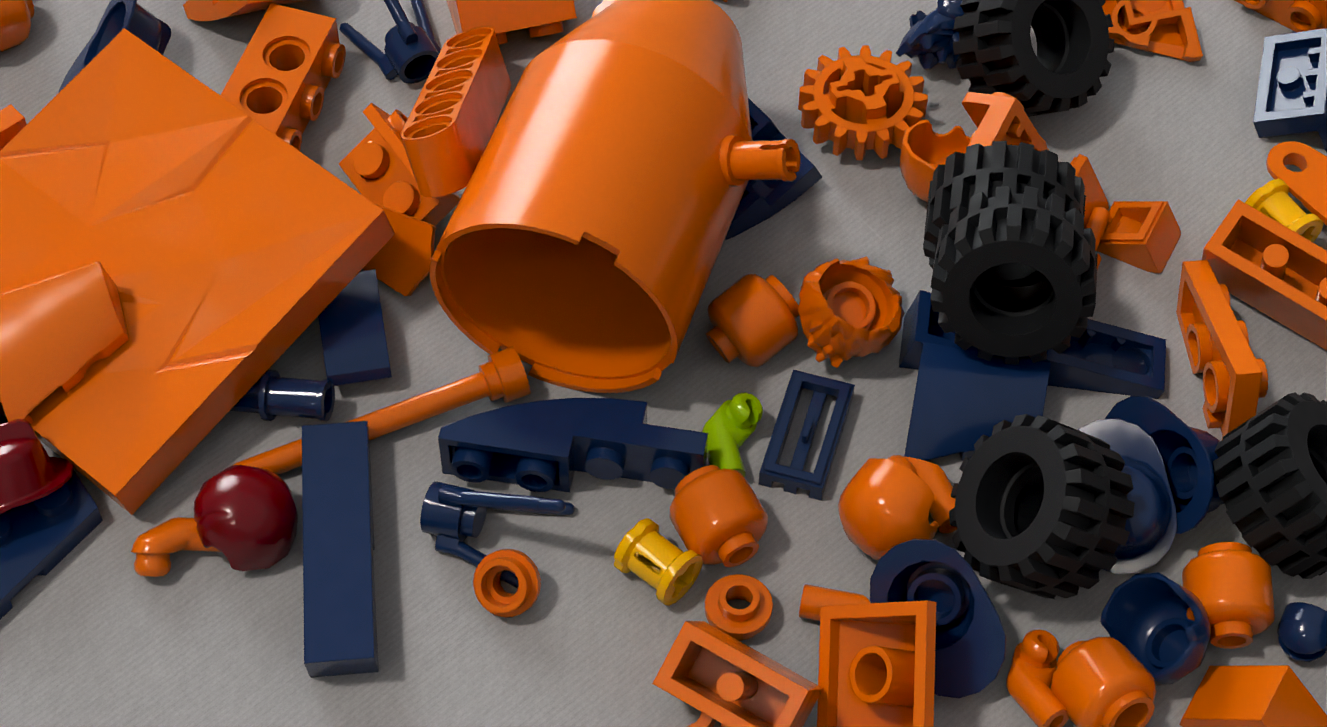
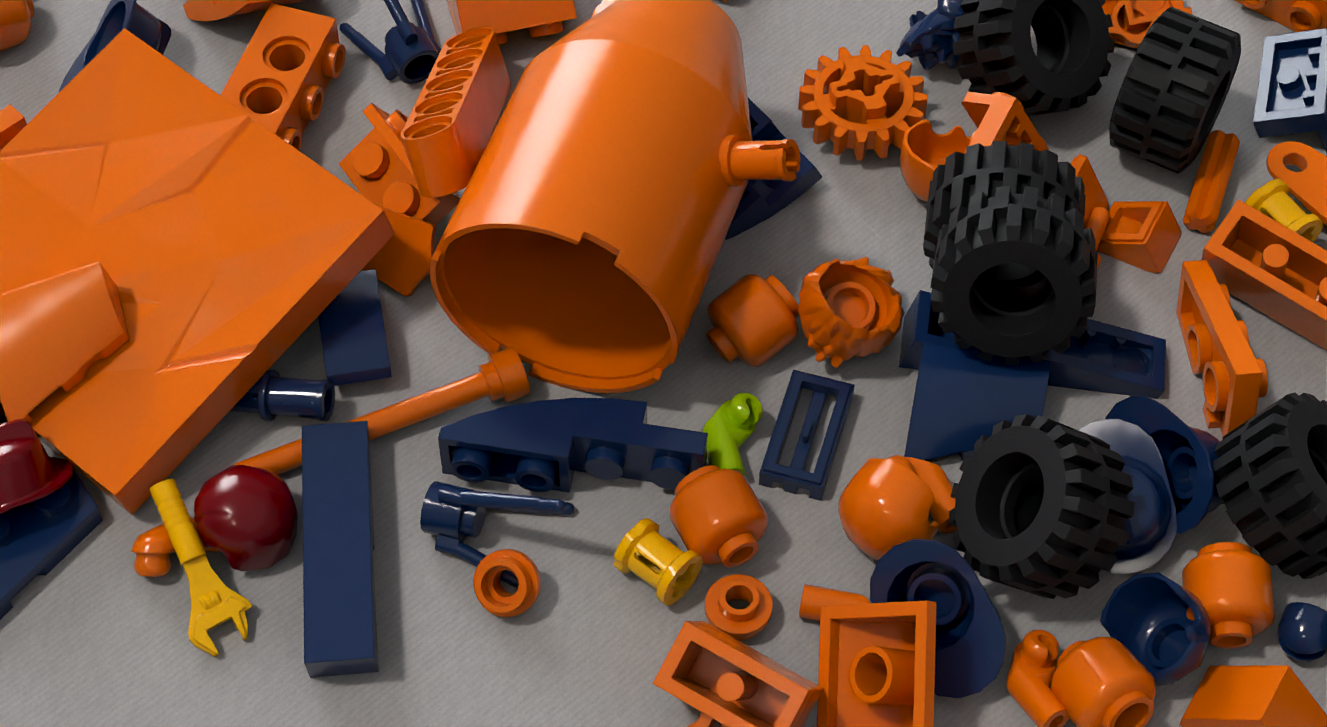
none -> yellow piece [149,479,252,657]
none -> black tyre [1109,7,1241,174]
none -> orange axle [1183,130,1240,234]

